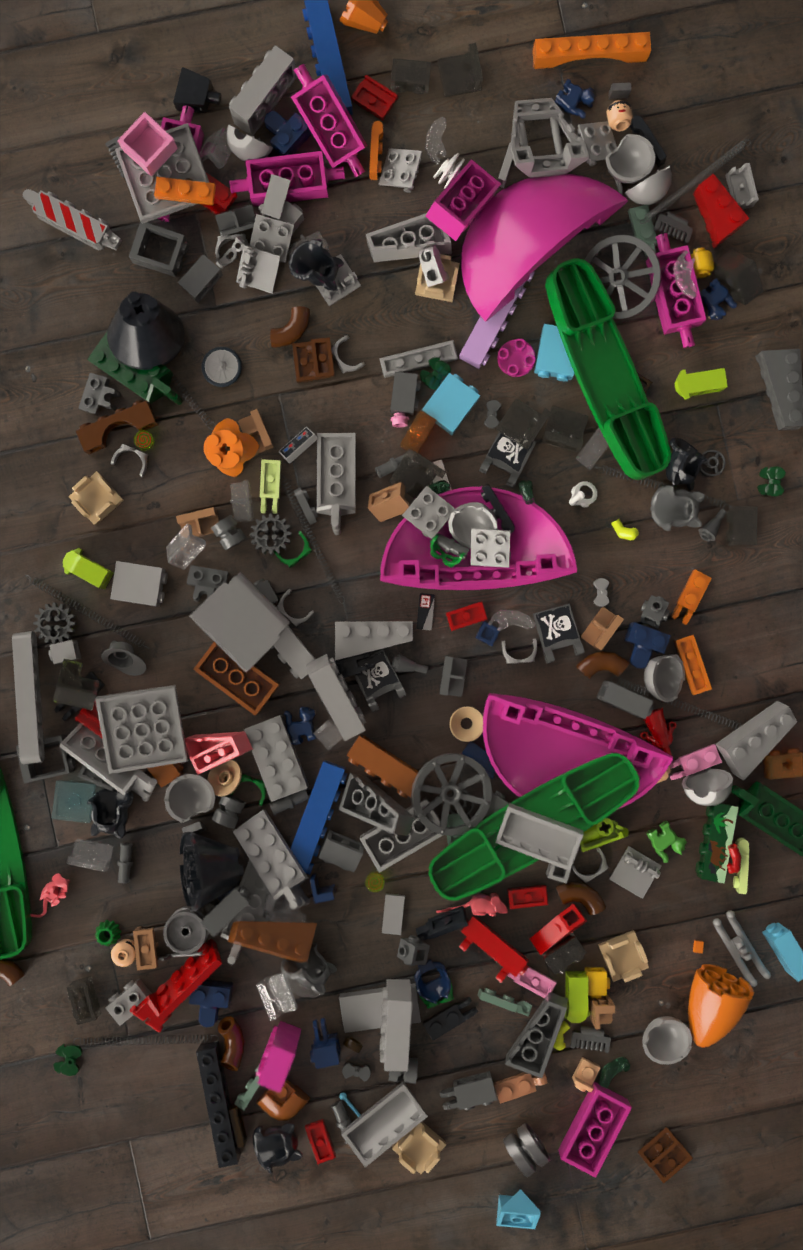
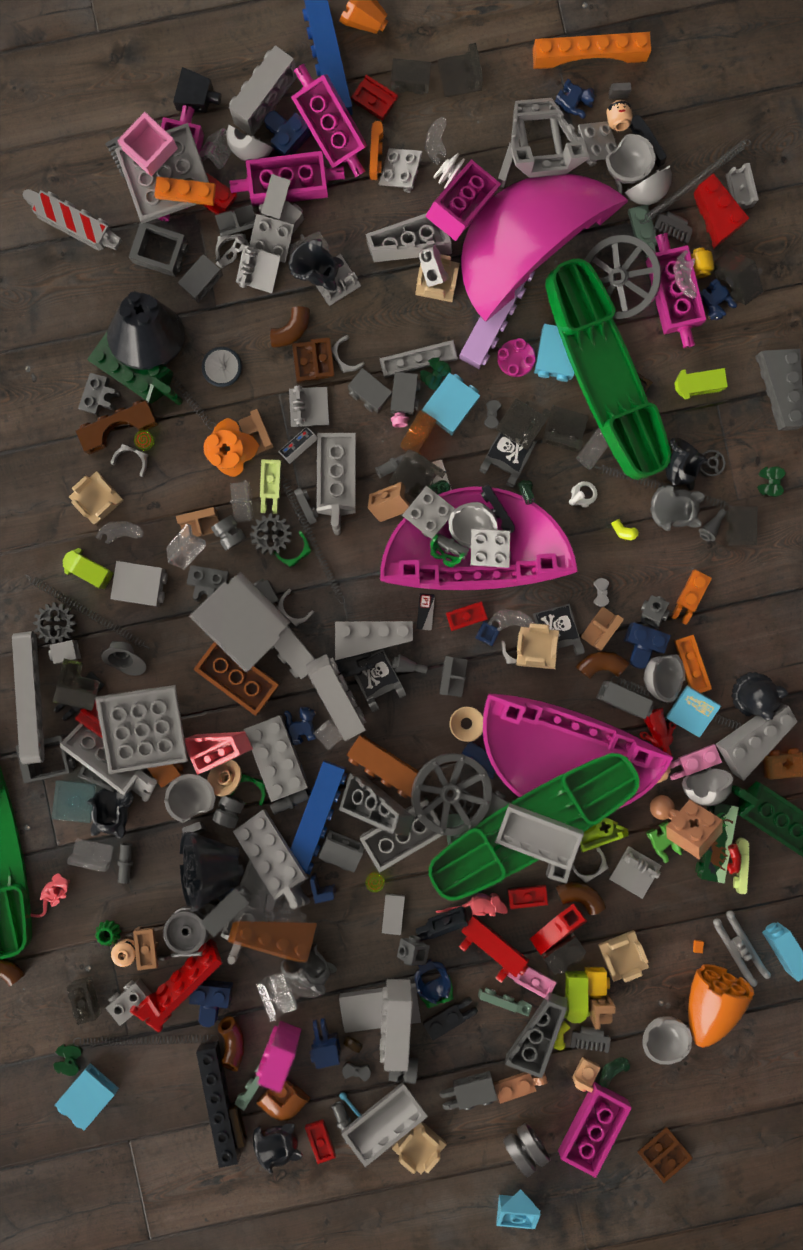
none -> medium azure brick [55,1063,119,1131]
none -> clear piece [95,521,144,544]
none -> light grey hinge [289,386,329,427]
none -> dark grey brick [348,368,392,413]
none -> tan panel [516,623,559,669]
none -> nougat brick [650,795,723,859]
none -> medium azure tile [666,685,721,738]
none -> black hair [732,672,788,720]

